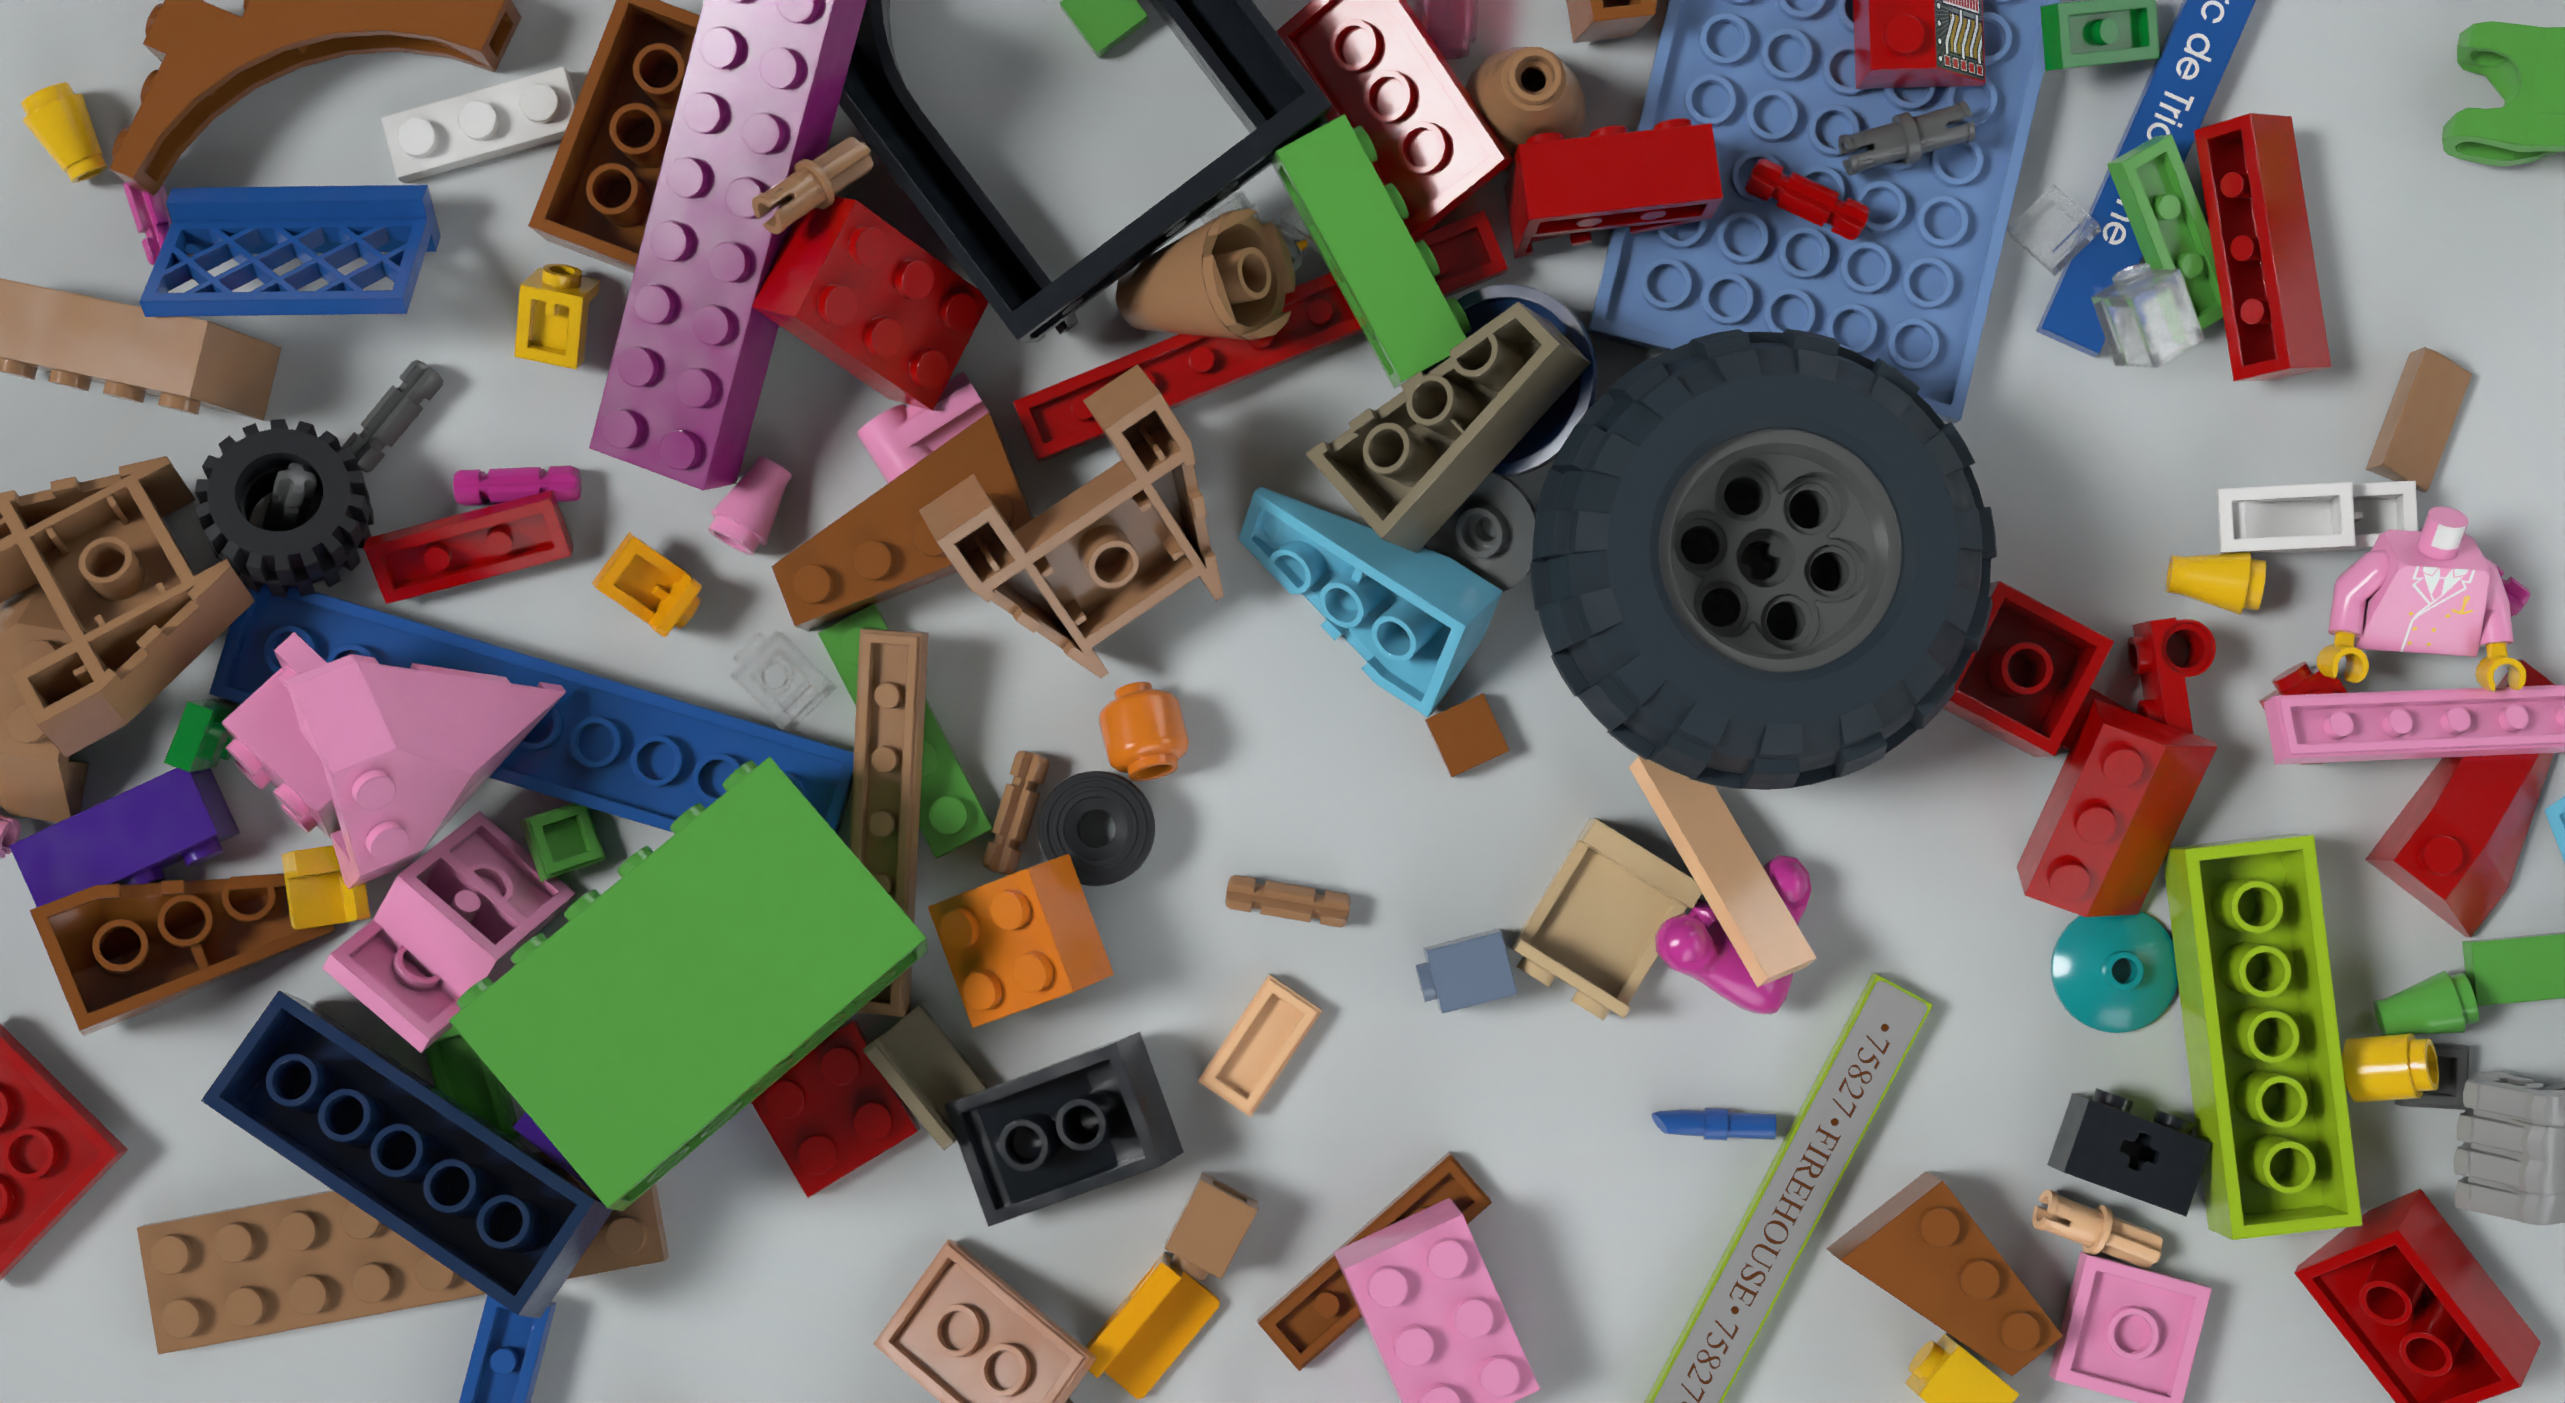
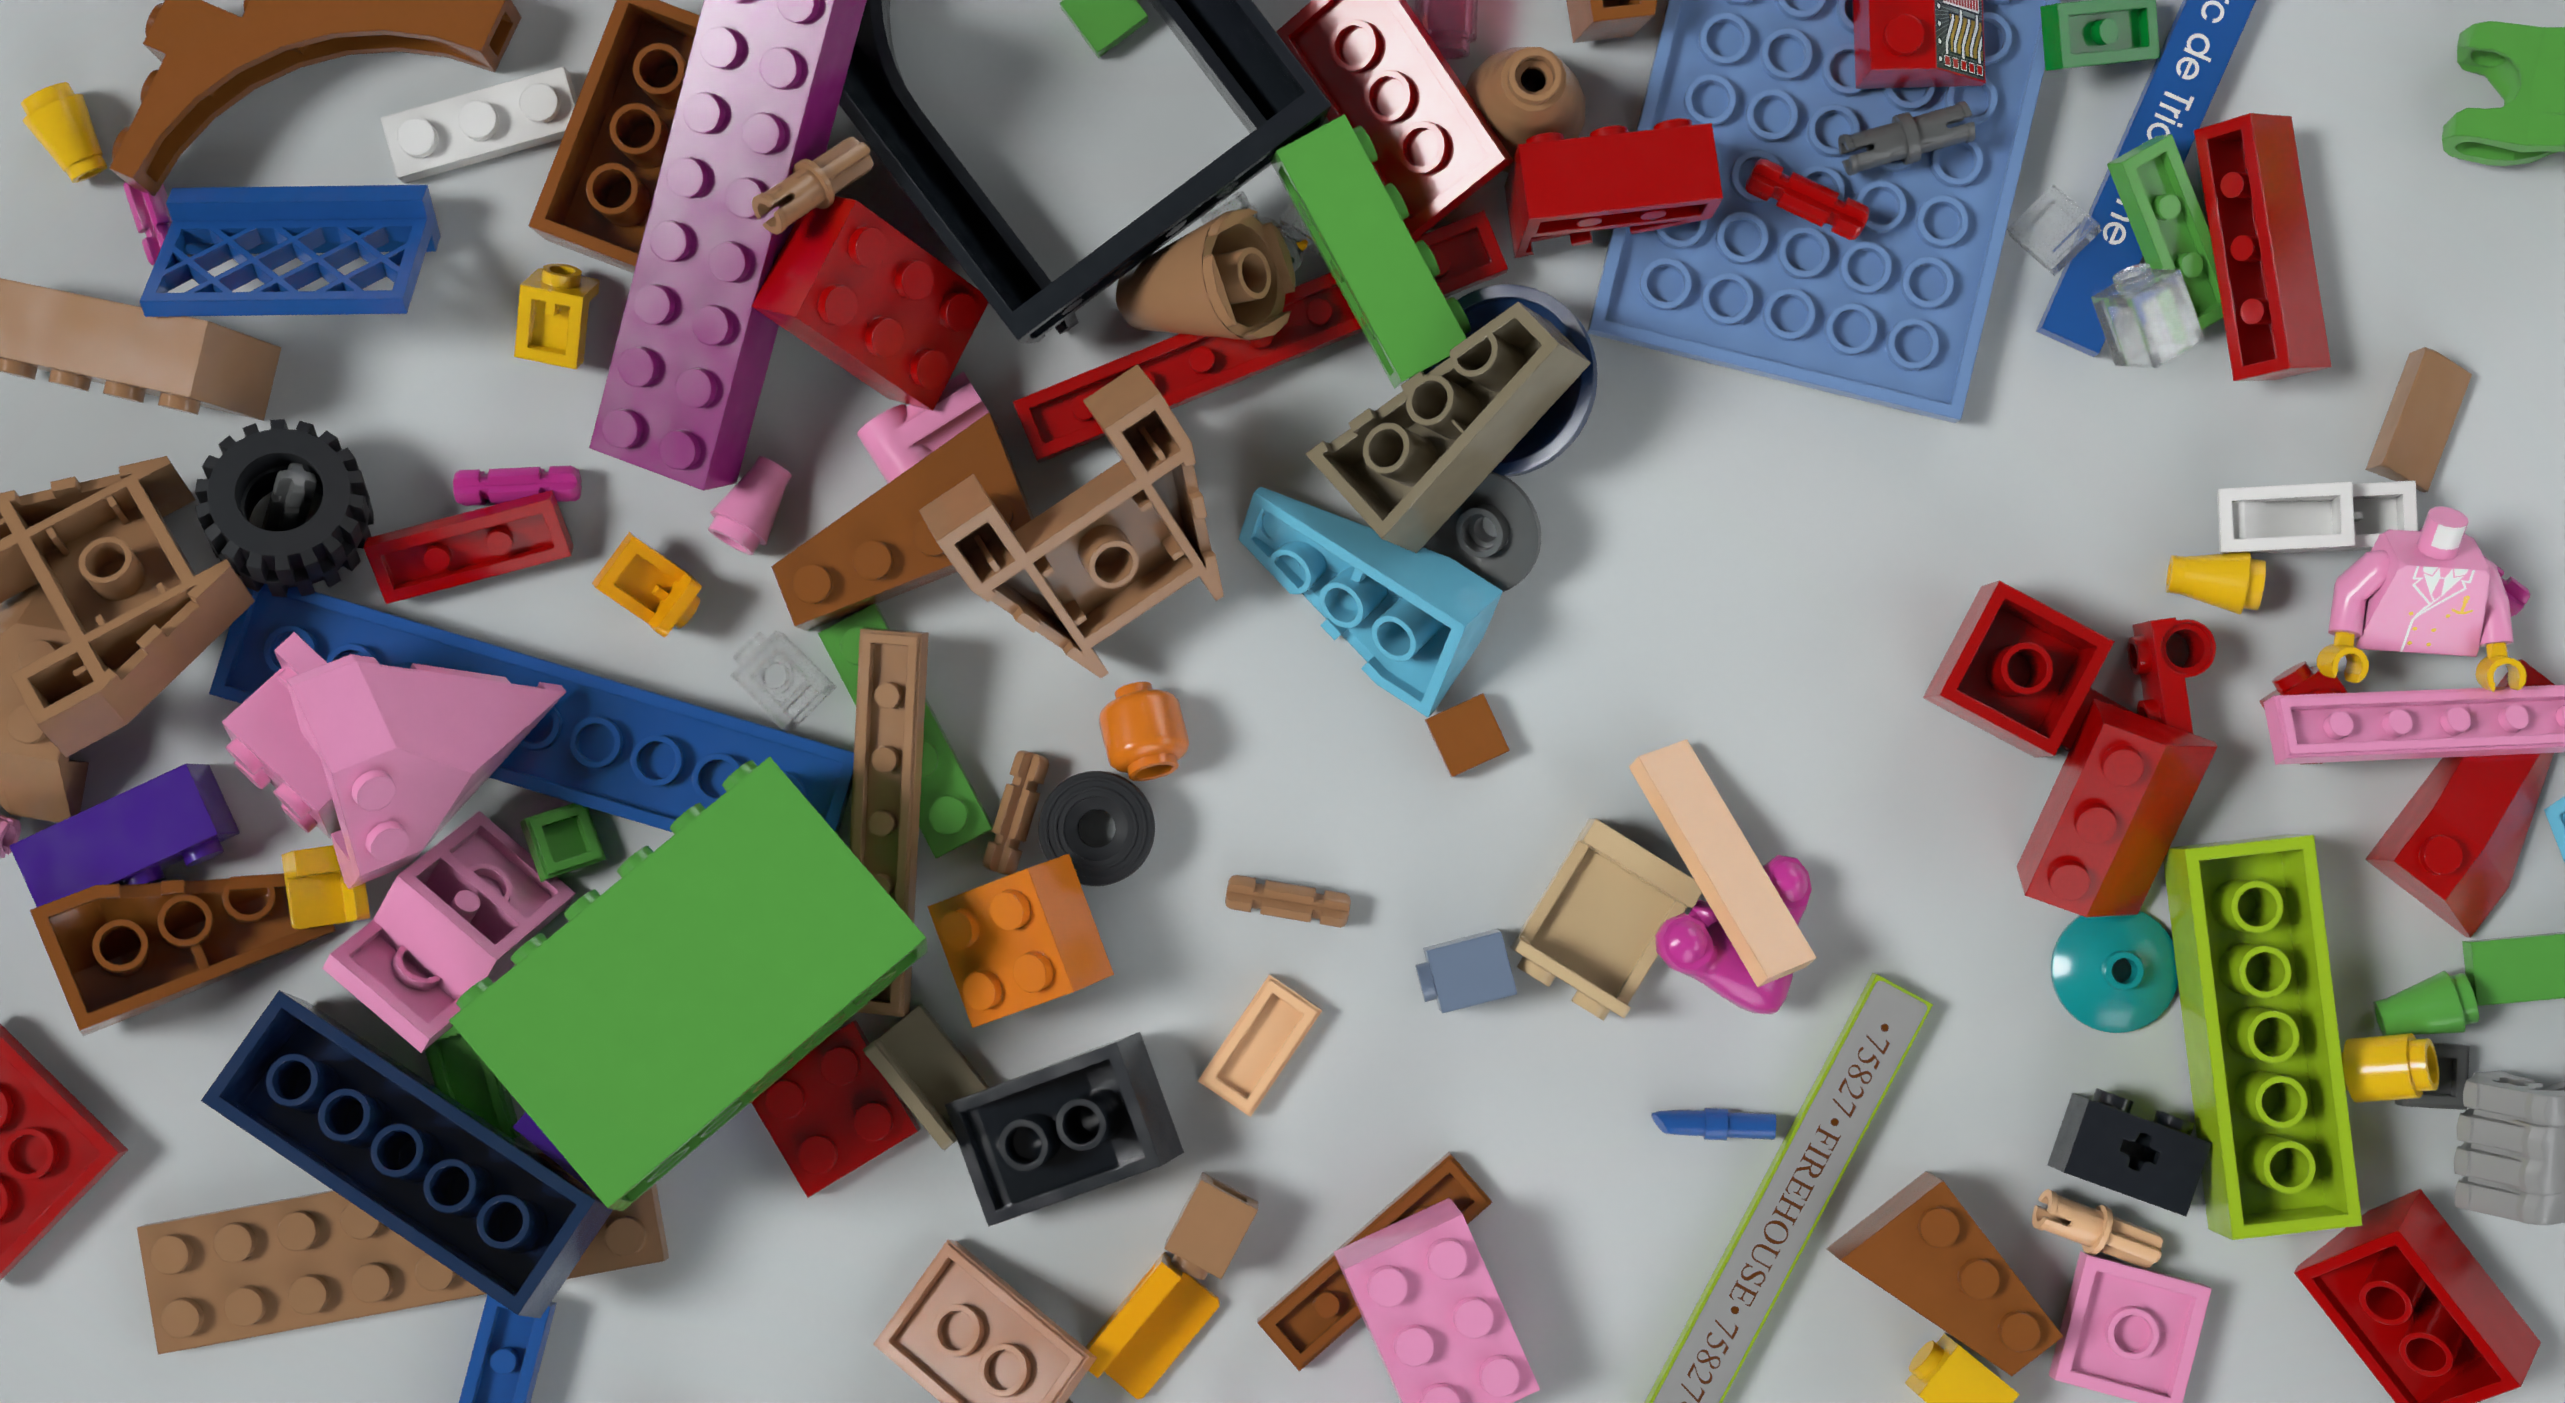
green plate [164,699,238,772] -> none
dark grey axle [341,360,444,473] -> none
black wheel [1530,329,1997,790] -> none

